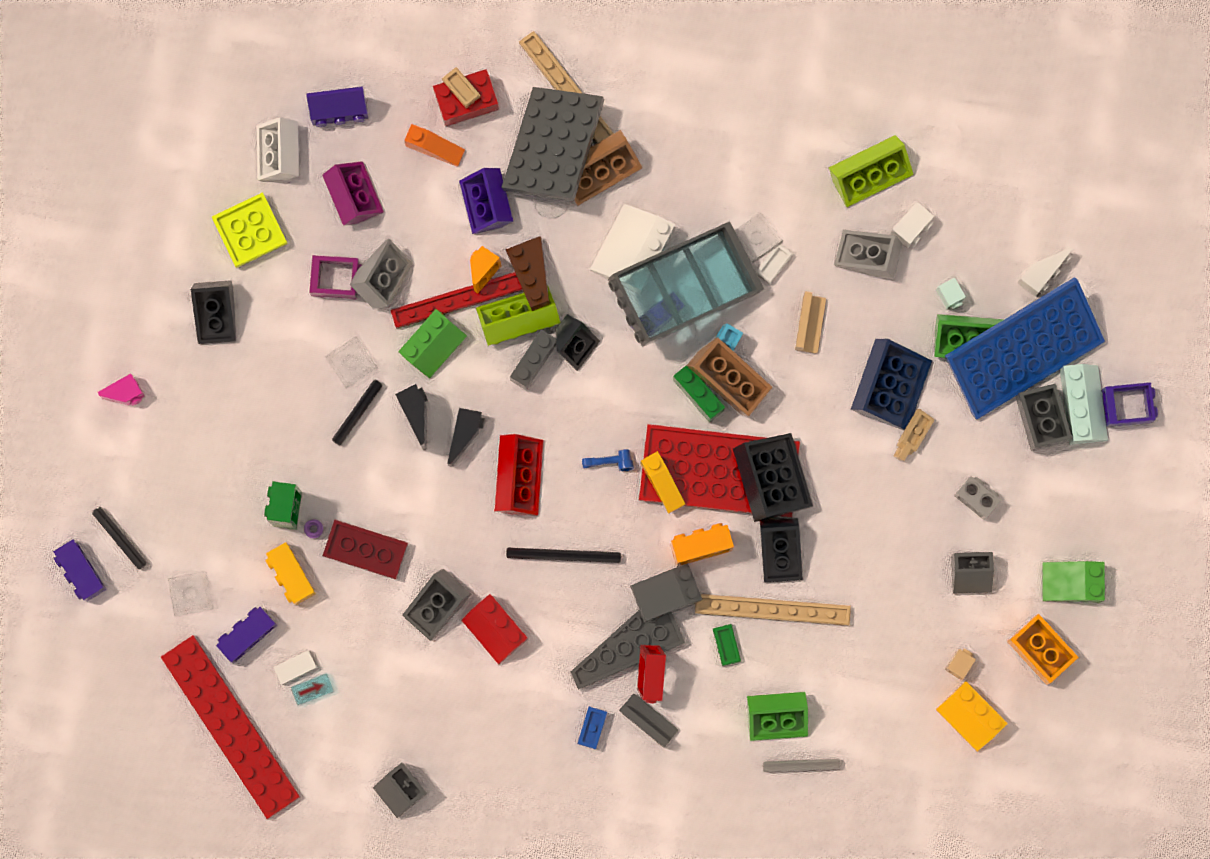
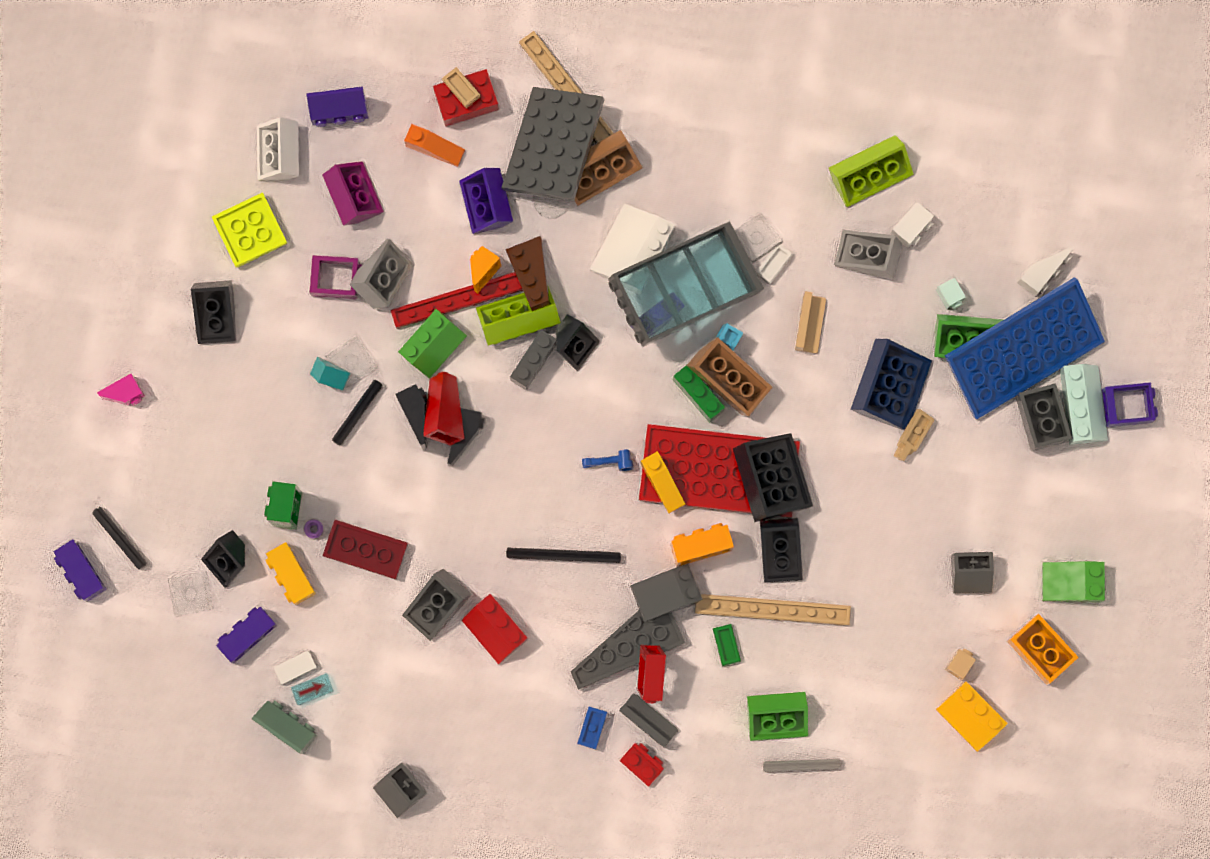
red plate [161,635,300,819] -> none
red slope [494,434,543,516] -> none
light grey brick [954,476,1001,520] -> none
none -> black slope [201,530,245,588]
none -> sand green slope [252,700,317,754]
none -> teal slope [310,357,351,390]
none -> red slope [423,372,464,446]
none -> red bracket [619,743,664,787]

